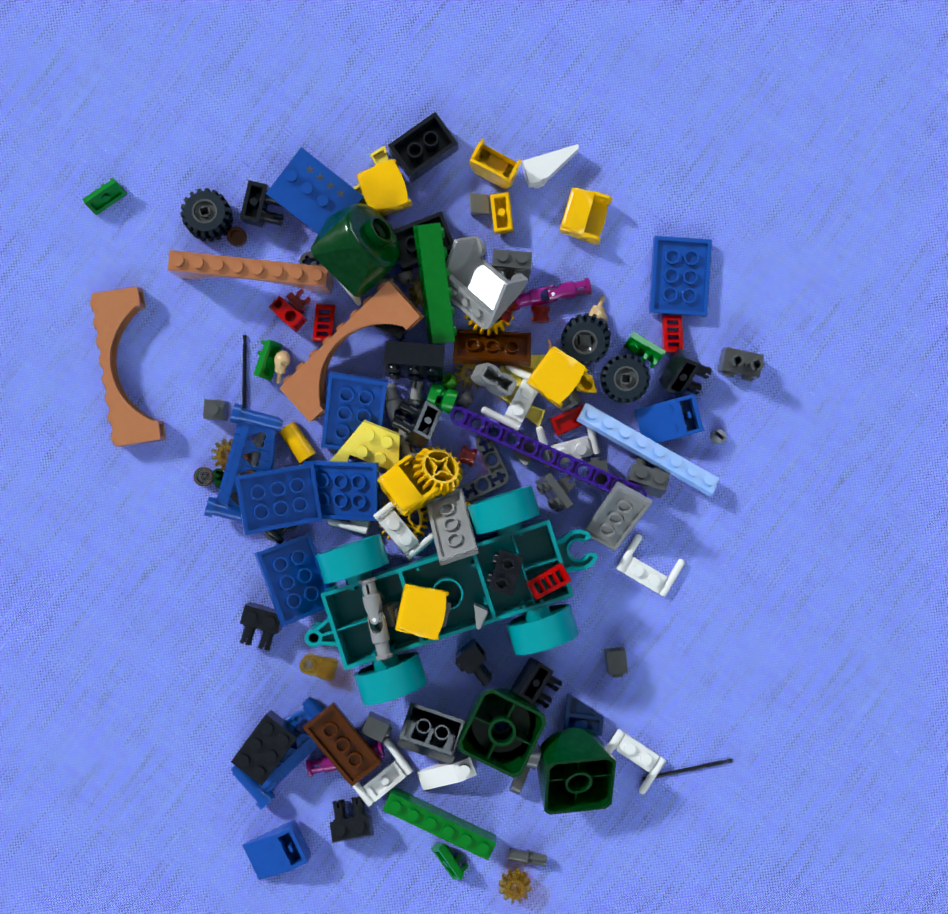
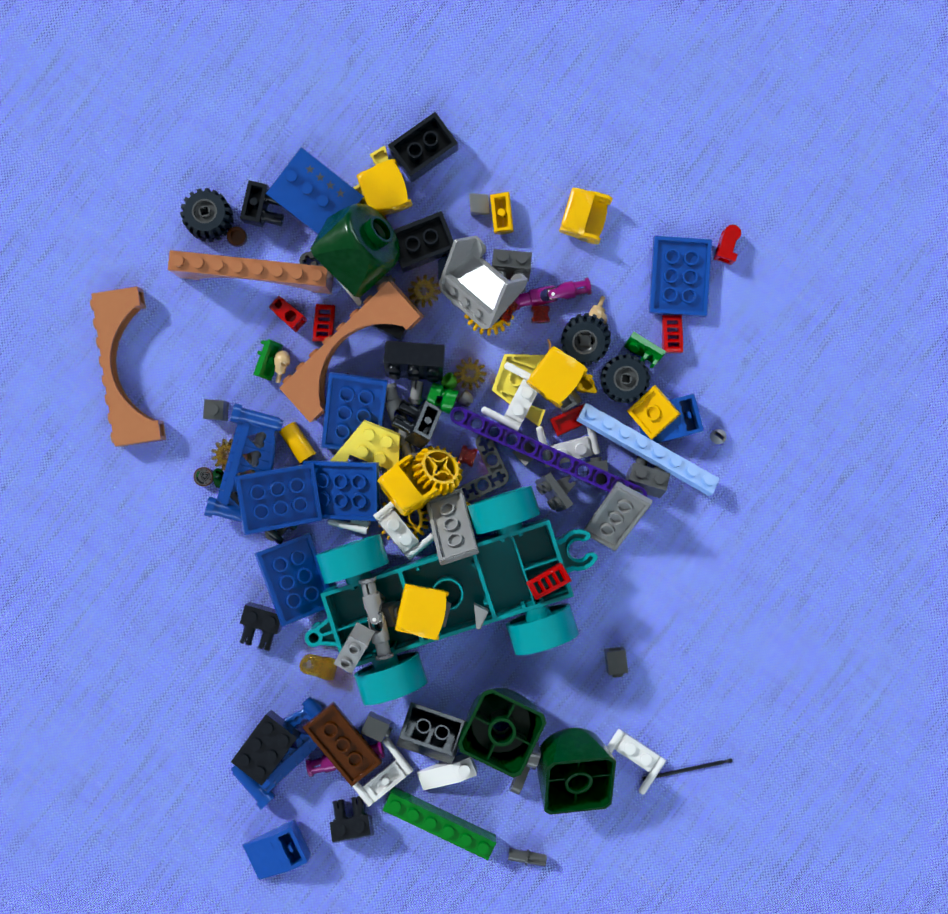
green plate [82,178,127,215] -> none
black piece [242,335,247,408] -> none
clear red tile [286,289,311,314] -> none
light grey hinge [396,270,413,285] -> none
green brick [413,223,457,344] -> none
green plate [431,843,468,880] -> none
reddish brown tile [453,329,531,367] -> none
black brick [455,638,492,686] -> none
yellow piece [469,139,522,189] -> none
light grey brick [471,363,517,397] -> none
black brick [486,548,524,596] -> none
clear yellow gear [499,868,531,904] -> none
black brick [510,657,562,708] -> none
white slope [522,144,579,188] -> none
dark blue wing [563,694,604,736] -> none
white plate [616,534,685,597] -> none
black brick [659,348,712,397] -> none
dark grey brick [717,347,764,381] -> none
none -> light grey brick [334,622,375,674]
none -> yellow tile [627,385,681,440]
none -> red leg [714,224,741,265]

